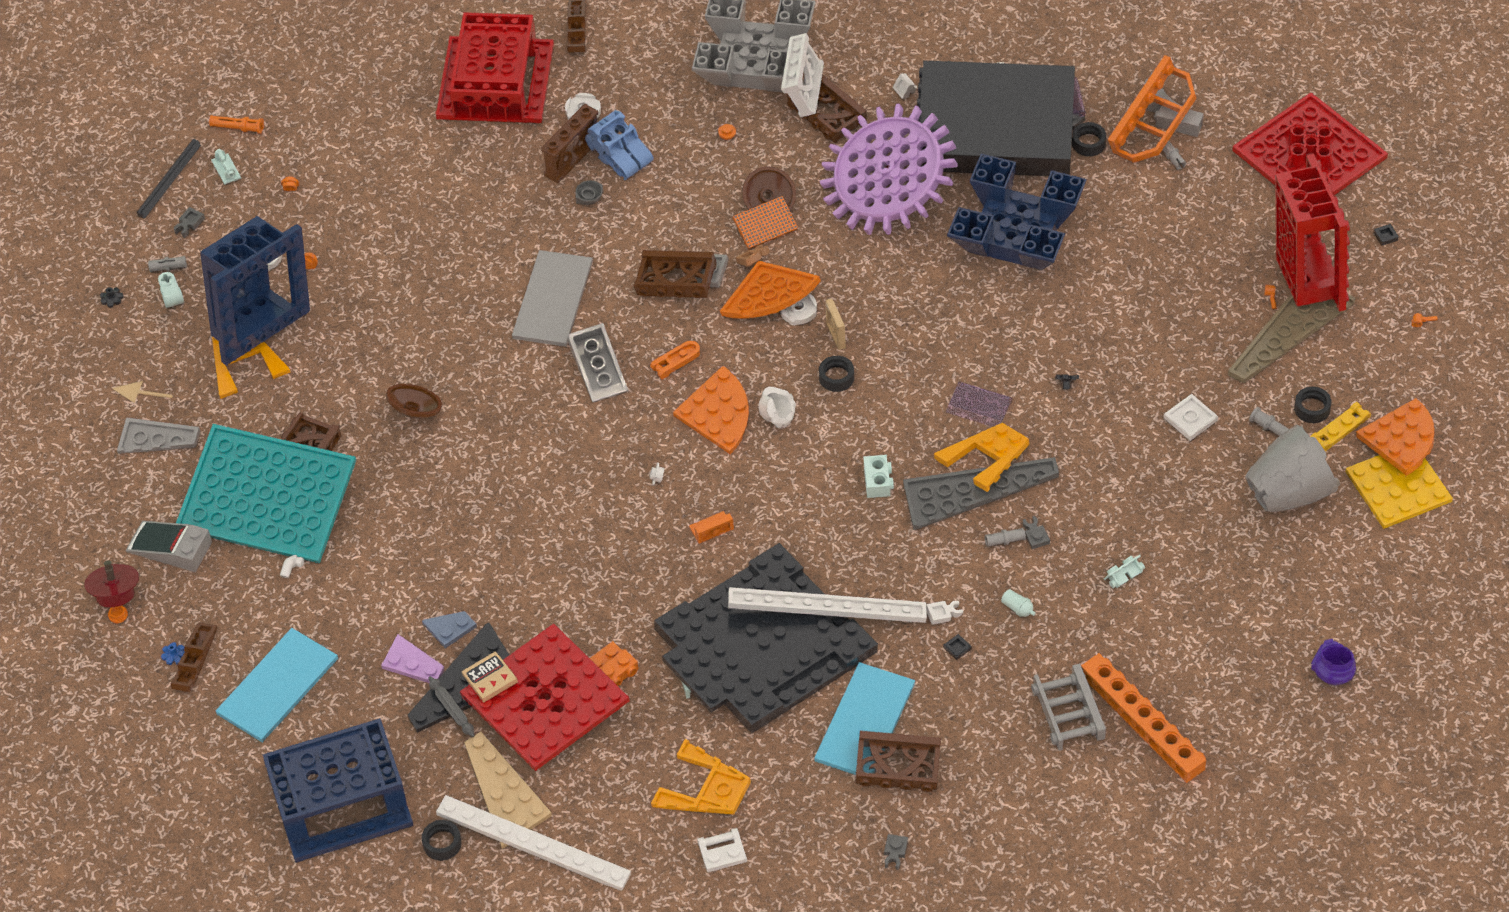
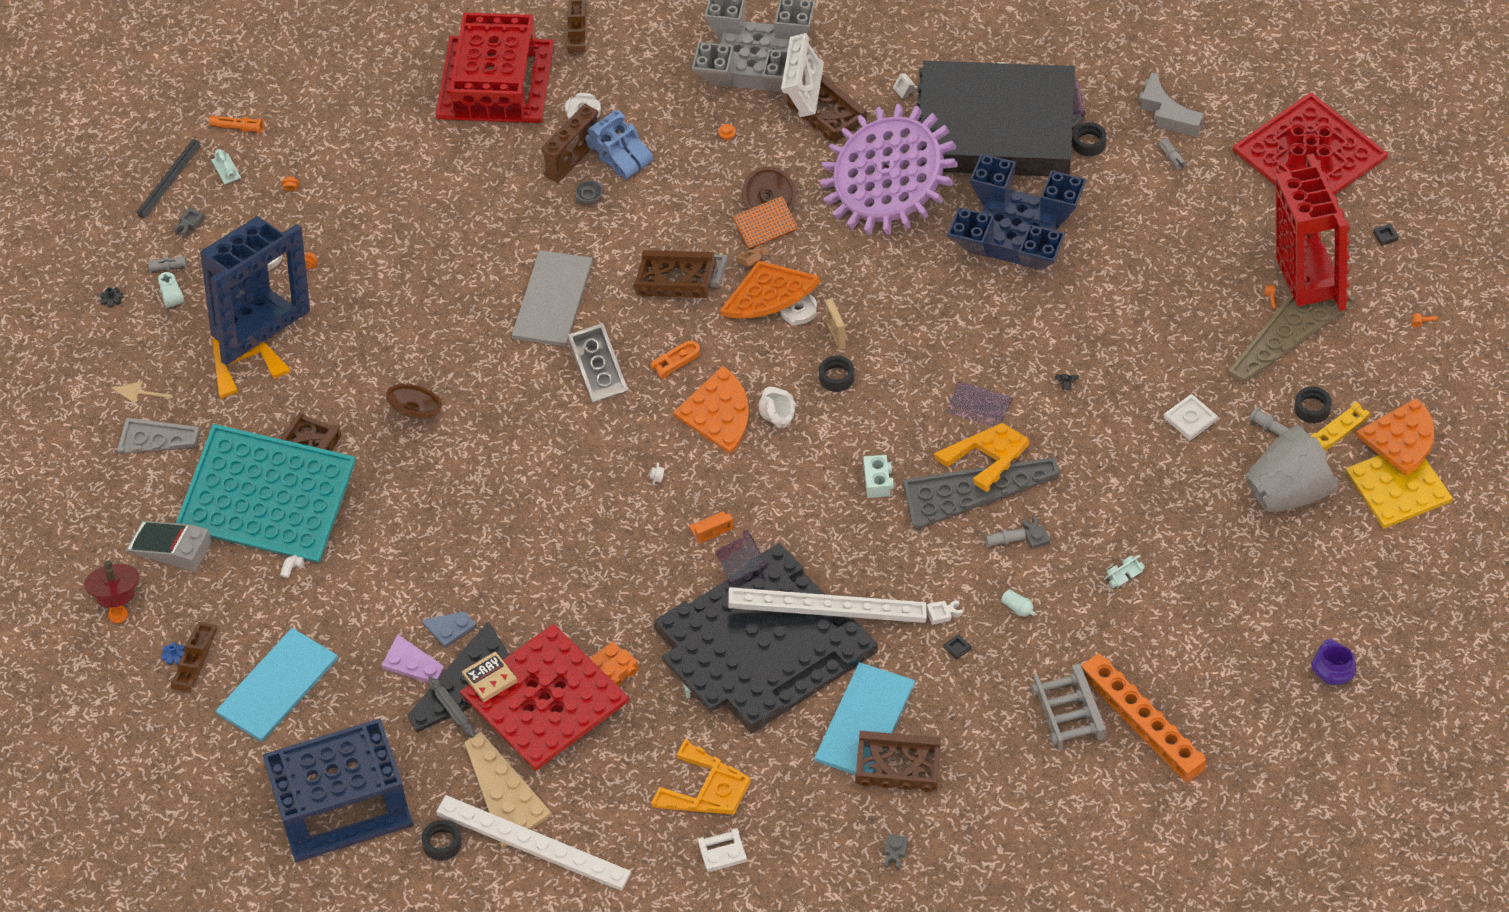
orange plate [1108,55,1197,163] -> none
none -> piece [715,530,766,583]

